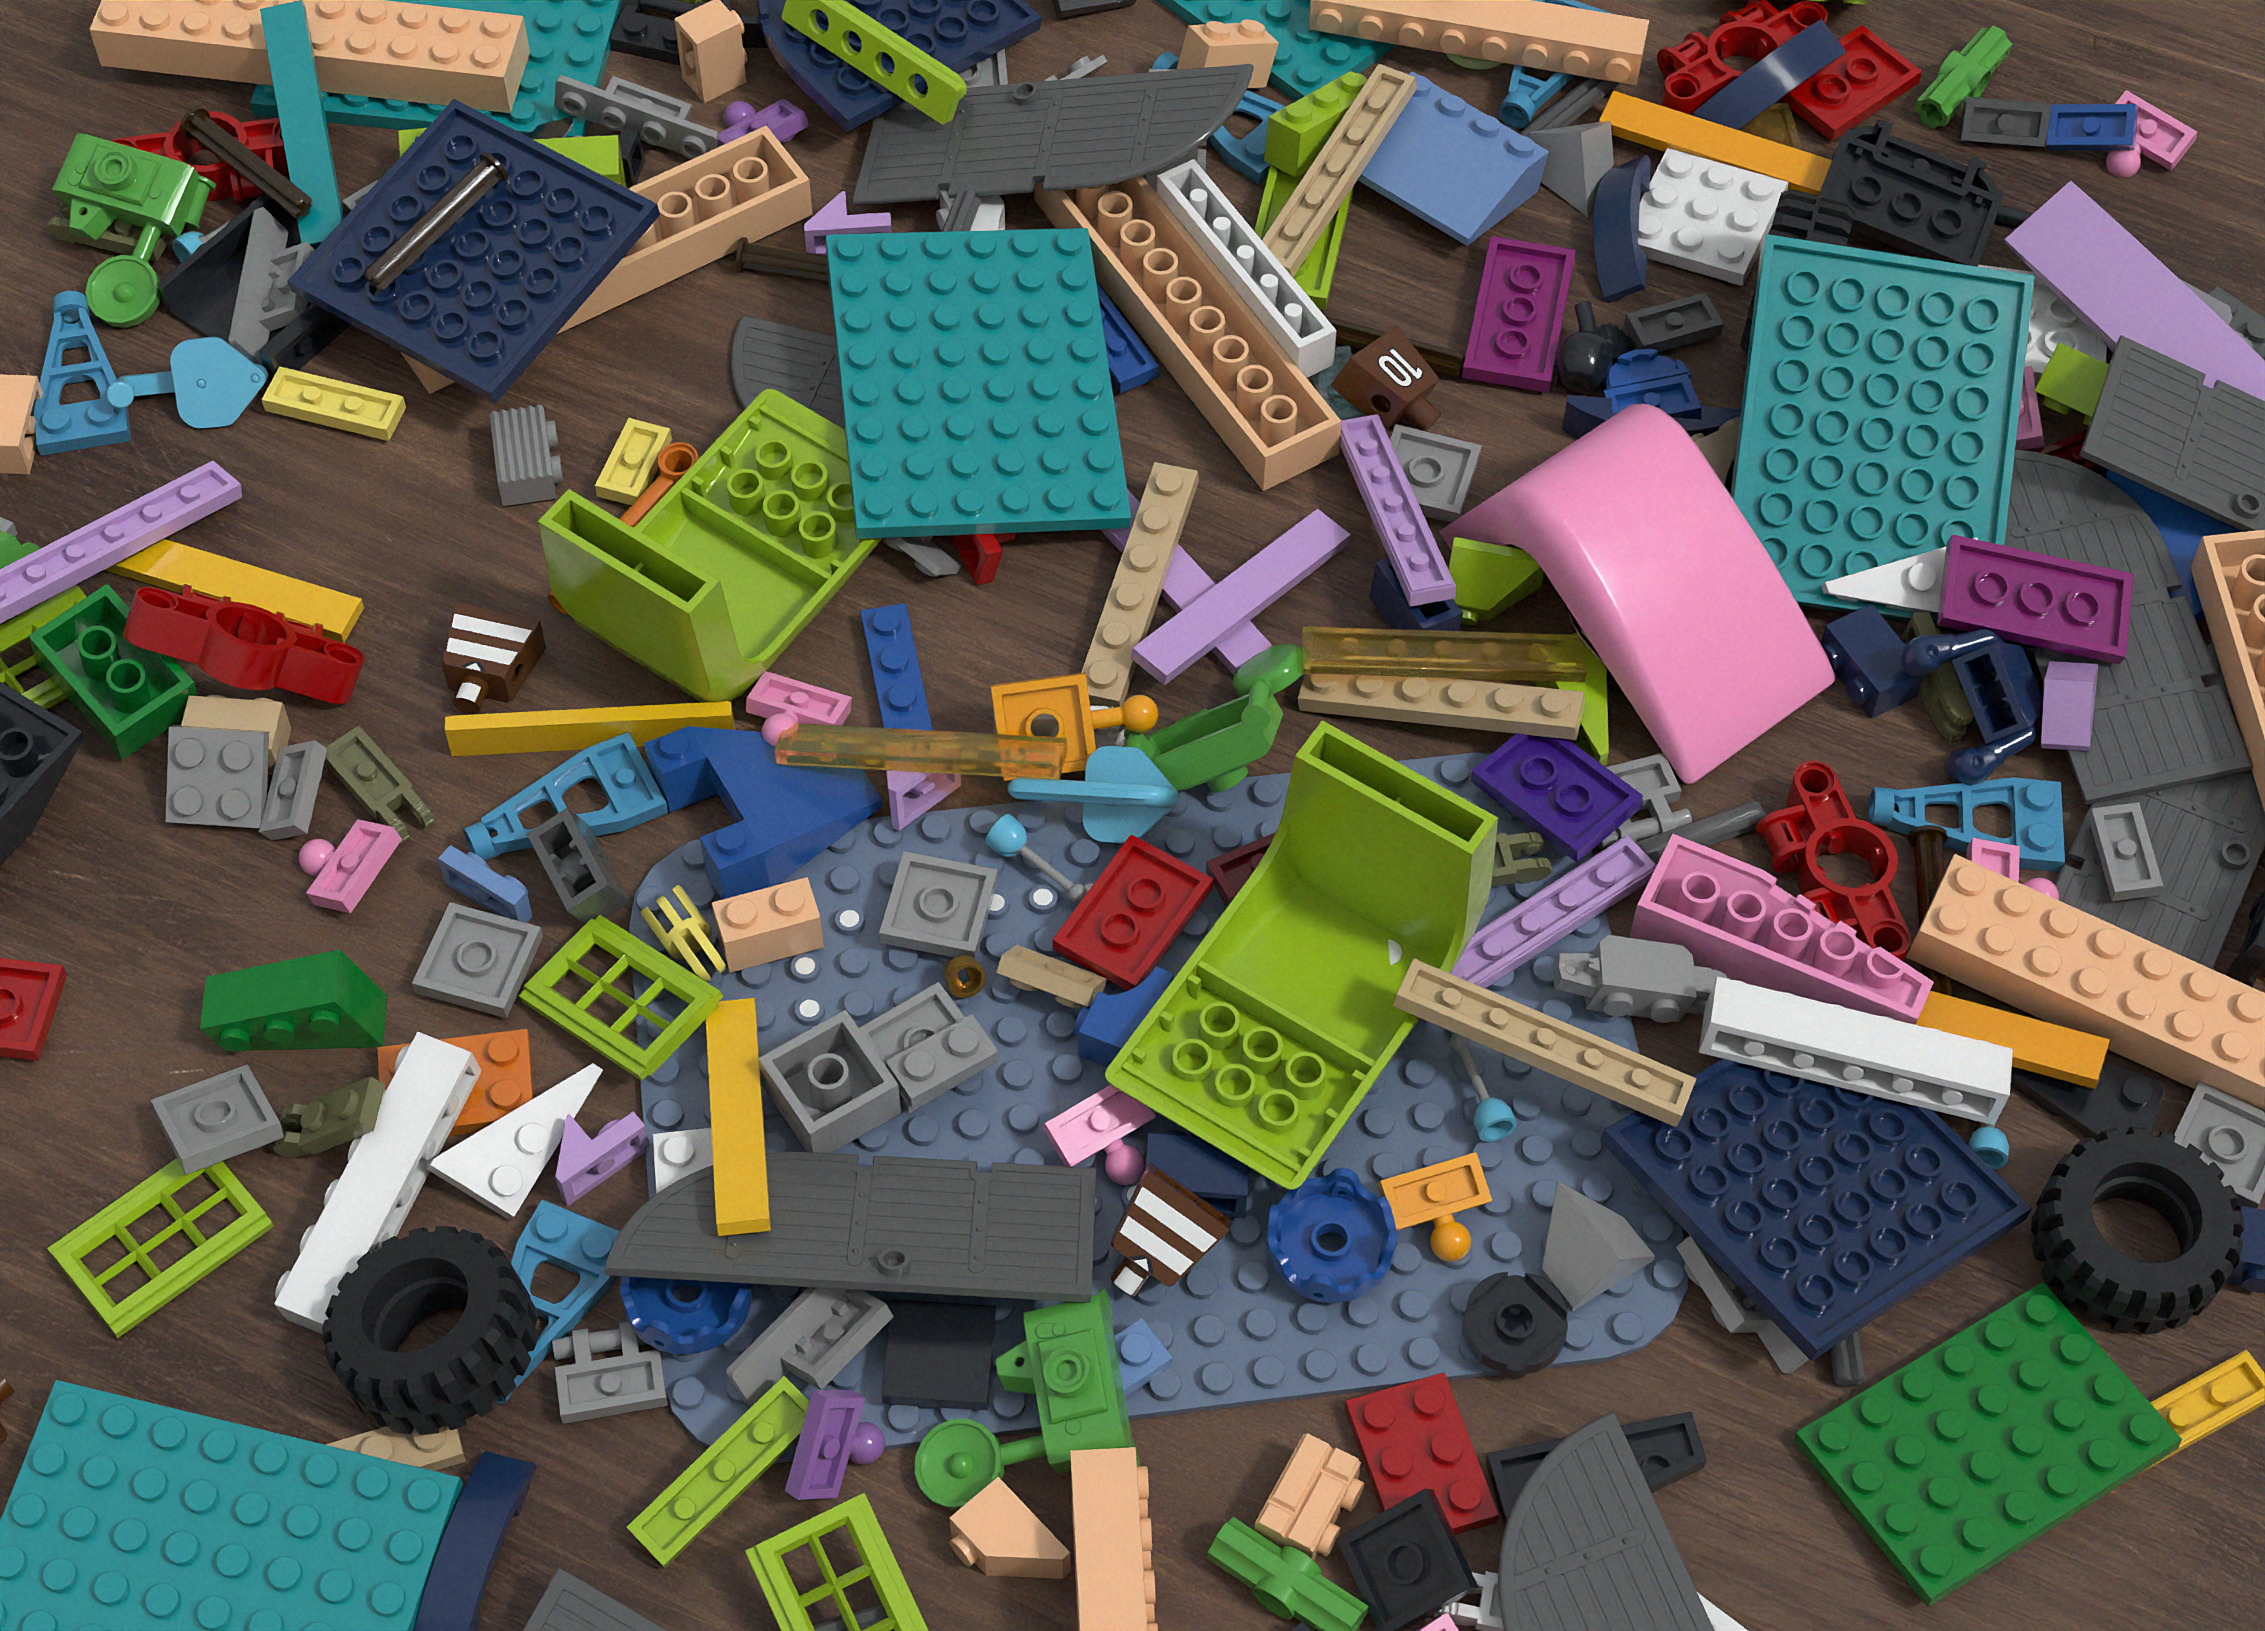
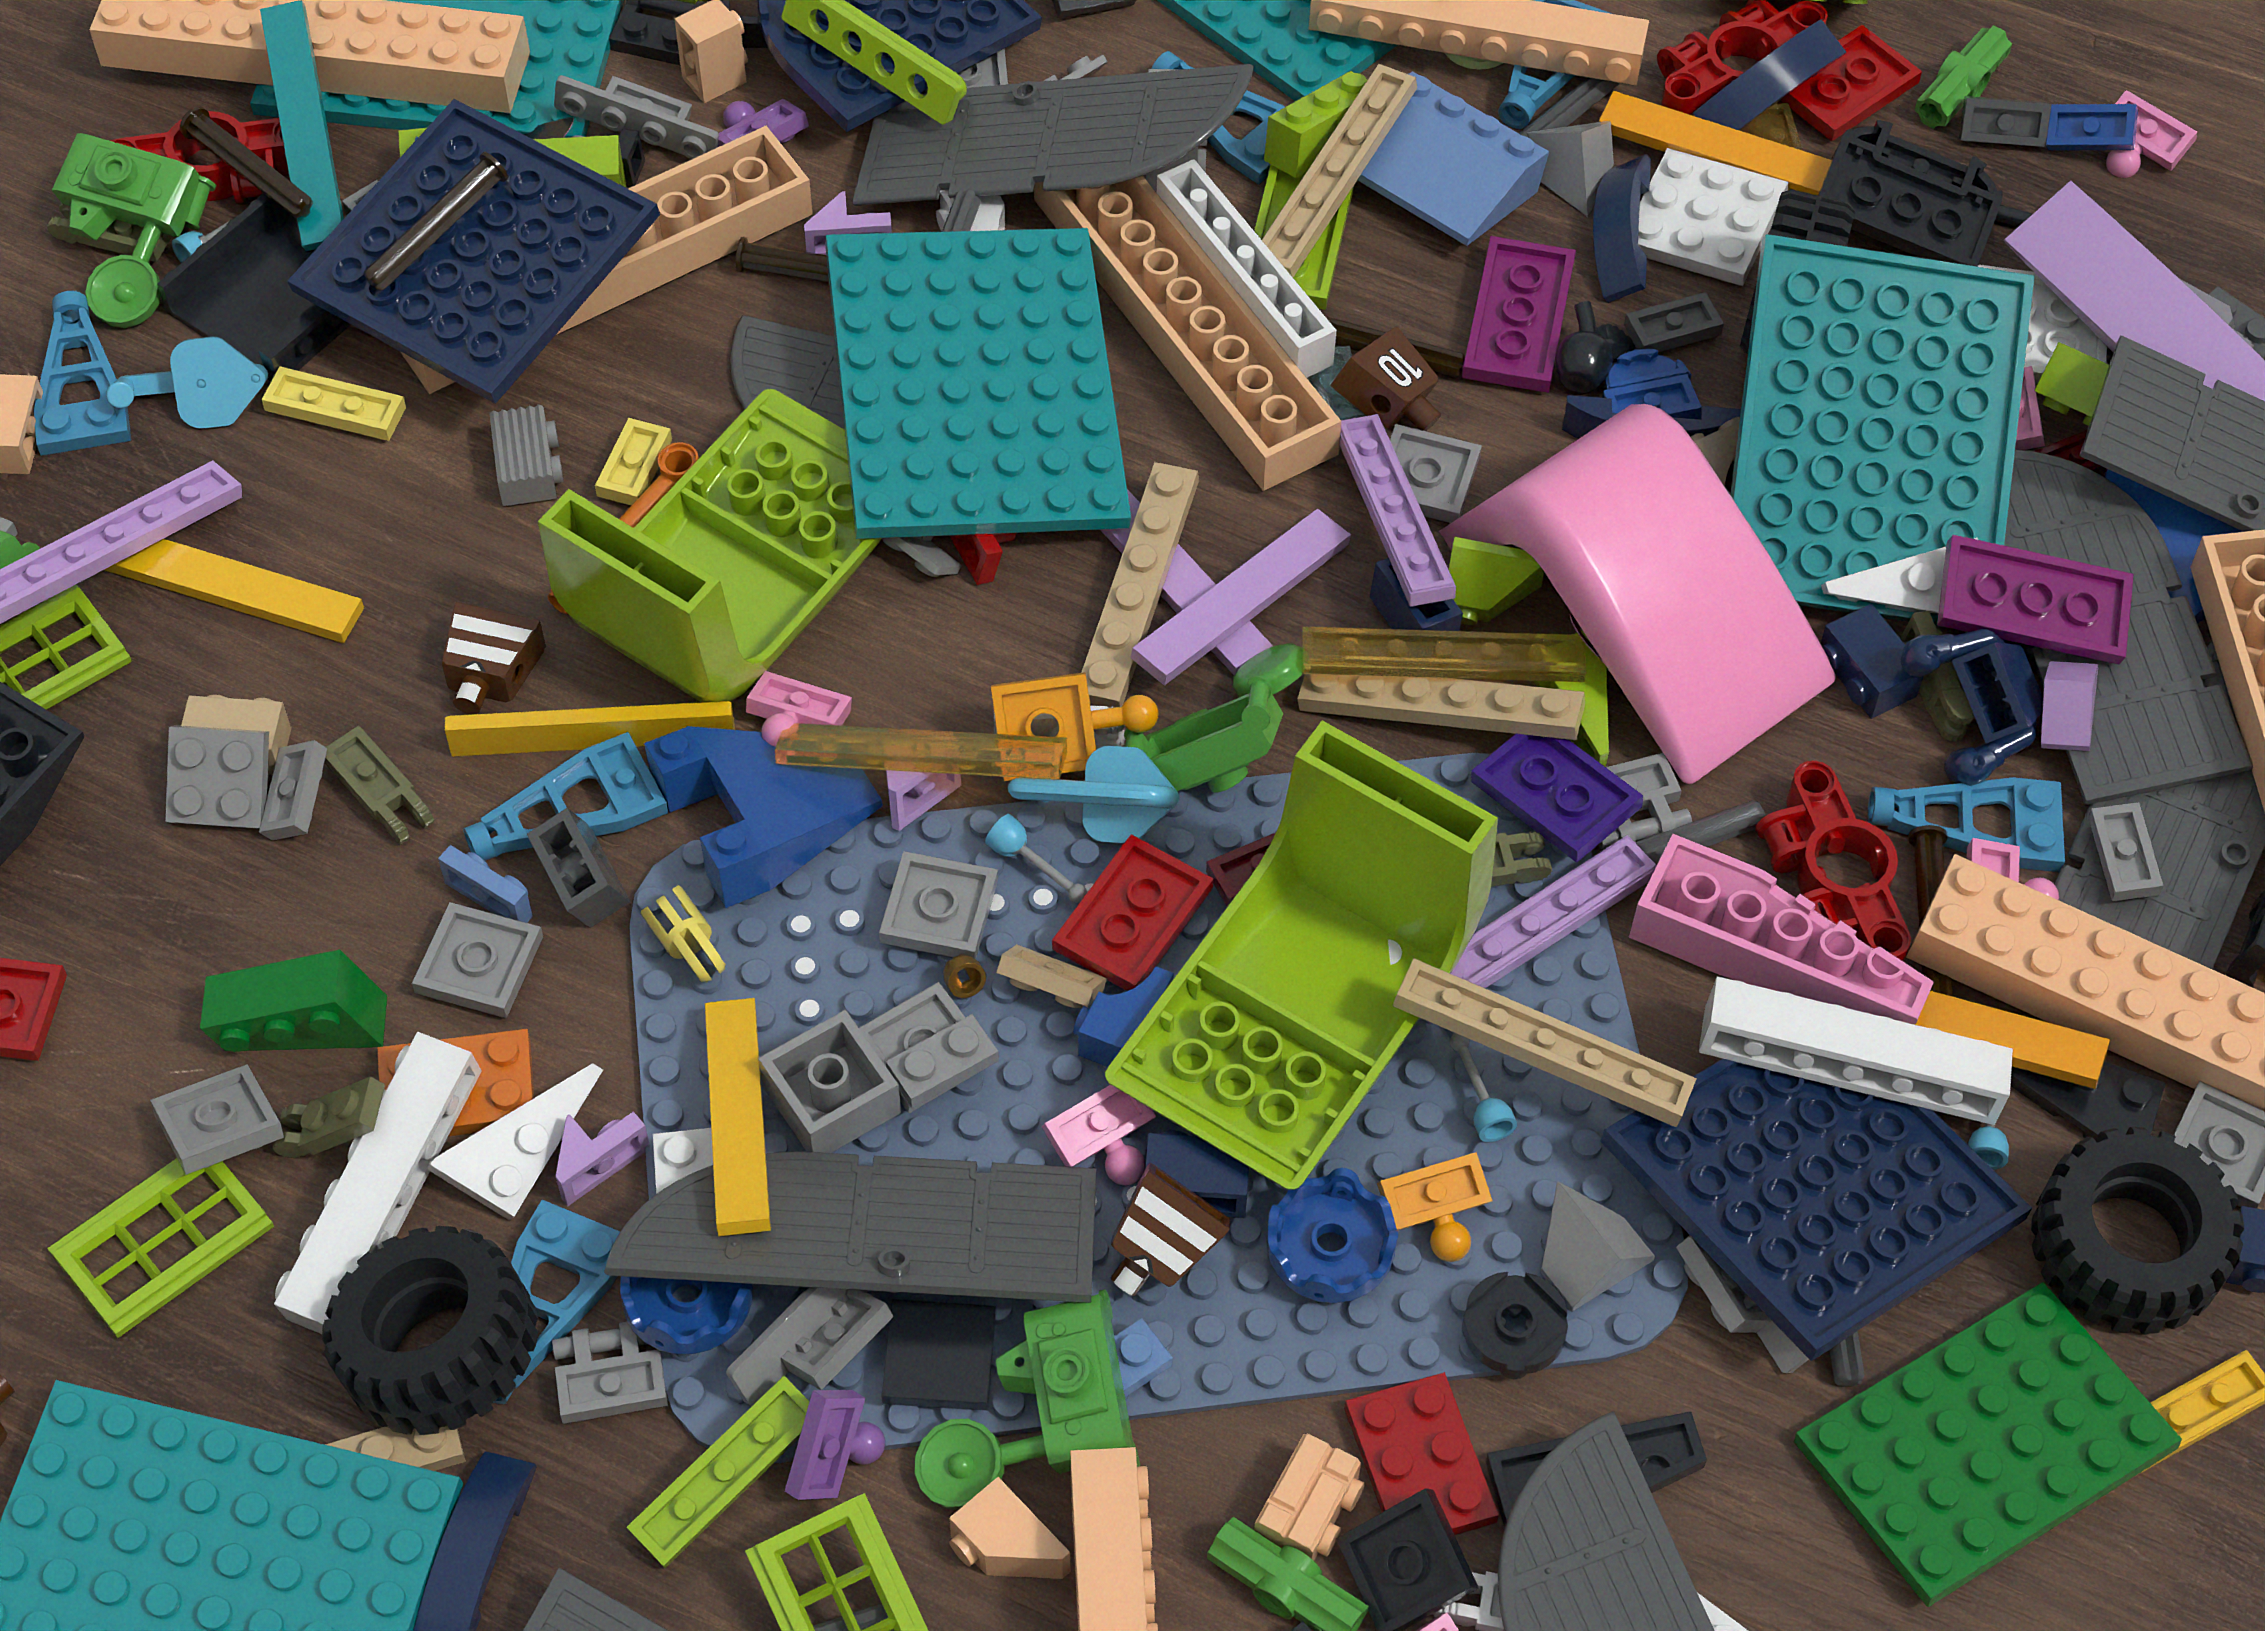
green brick [28,583,197,761] -> none
red piece [123,584,365,704] -> none
light grey bracket [229,207,315,365] -> none
bright pink plate [298,819,402,914] -> none
lime piece [519,915,724,1081] -> none
light nougat brick [712,877,824,973] -> none
blue plate [860,603,936,750] -> none
blue plate [1096,281,1159,394] -> none
light nougat brick [1176,19,1279,88] -> none
light grey hinge [1553,935,1729,1023] -> none

